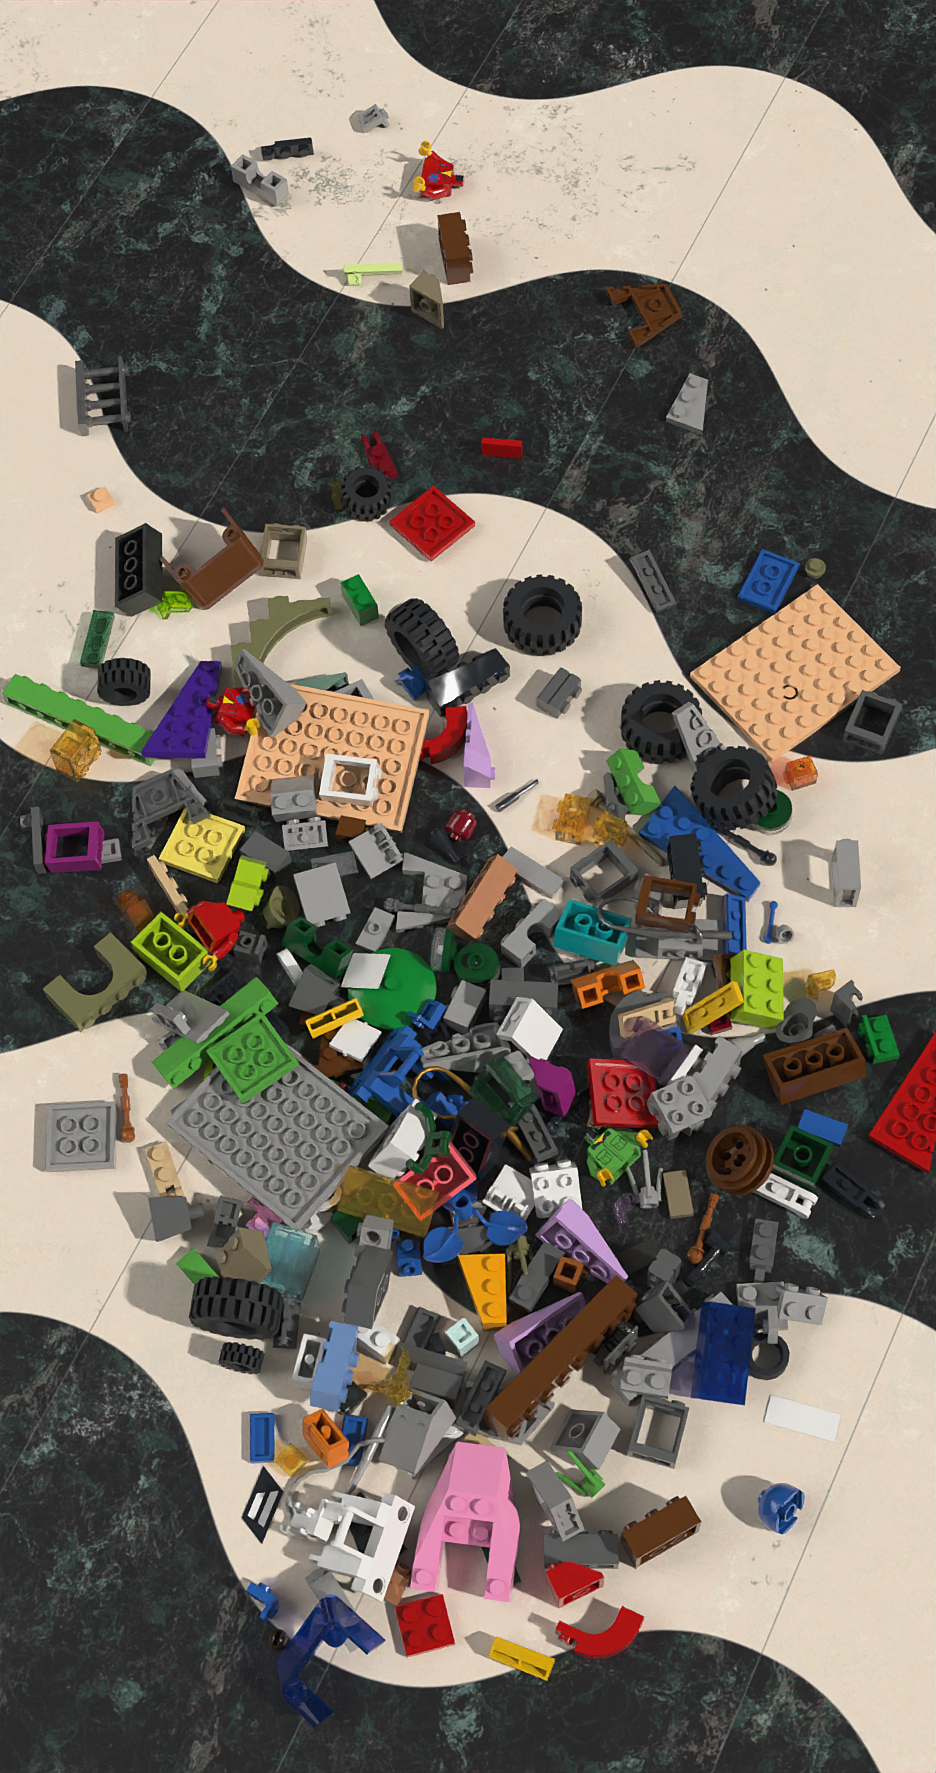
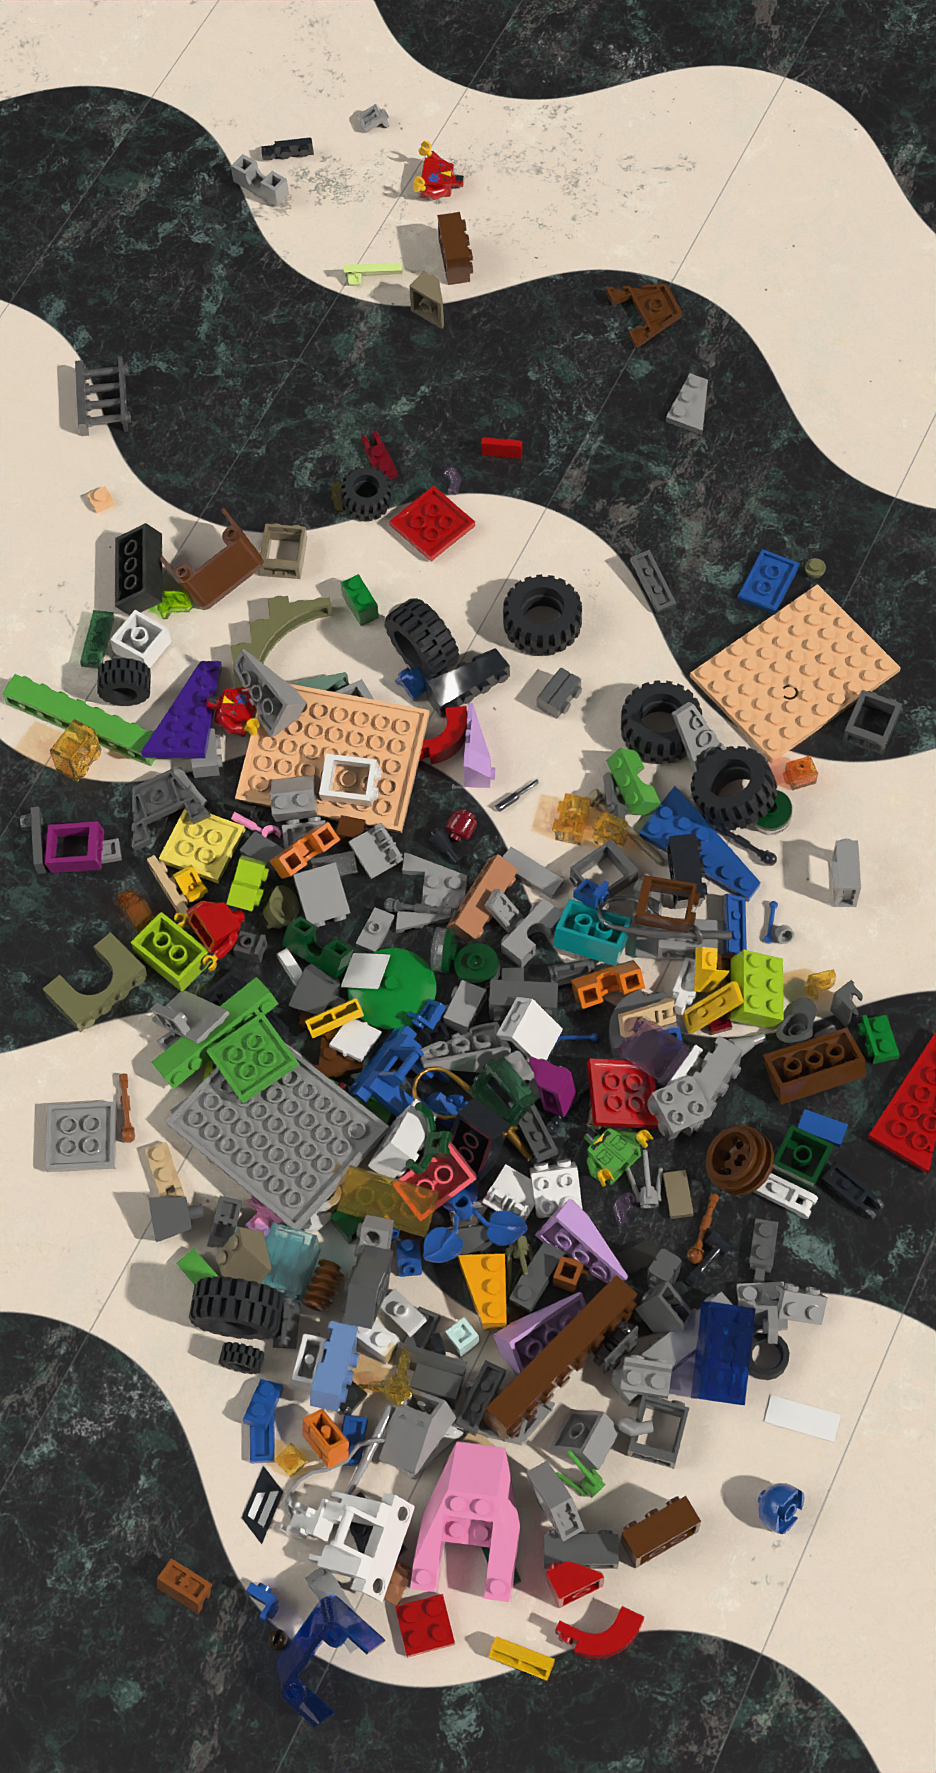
none -> white brick [110,610,172,668]
none -> dark orange hinge [157,1558,212,1614]
none -> yellow bracket [173,864,208,902]
none -> bright pink piece [231,812,281,838]
none -> blue plate [243,1379,284,1430]
none -> orange arch [270,822,340,879]
none -> dark orange piece [301,1259,344,1312]
none -> white plate [381,1288,427,1337]
none -> clear purple arm [443,466,462,495]
none -> light grey plate [484,889,523,933]
none -> blue hinge [557,1033,599,1042]
none -> blue bracket [573,879,609,909]
none -> light grey arm [618,1417,654,1437]
none -> yellow slope [694,947,729,993]

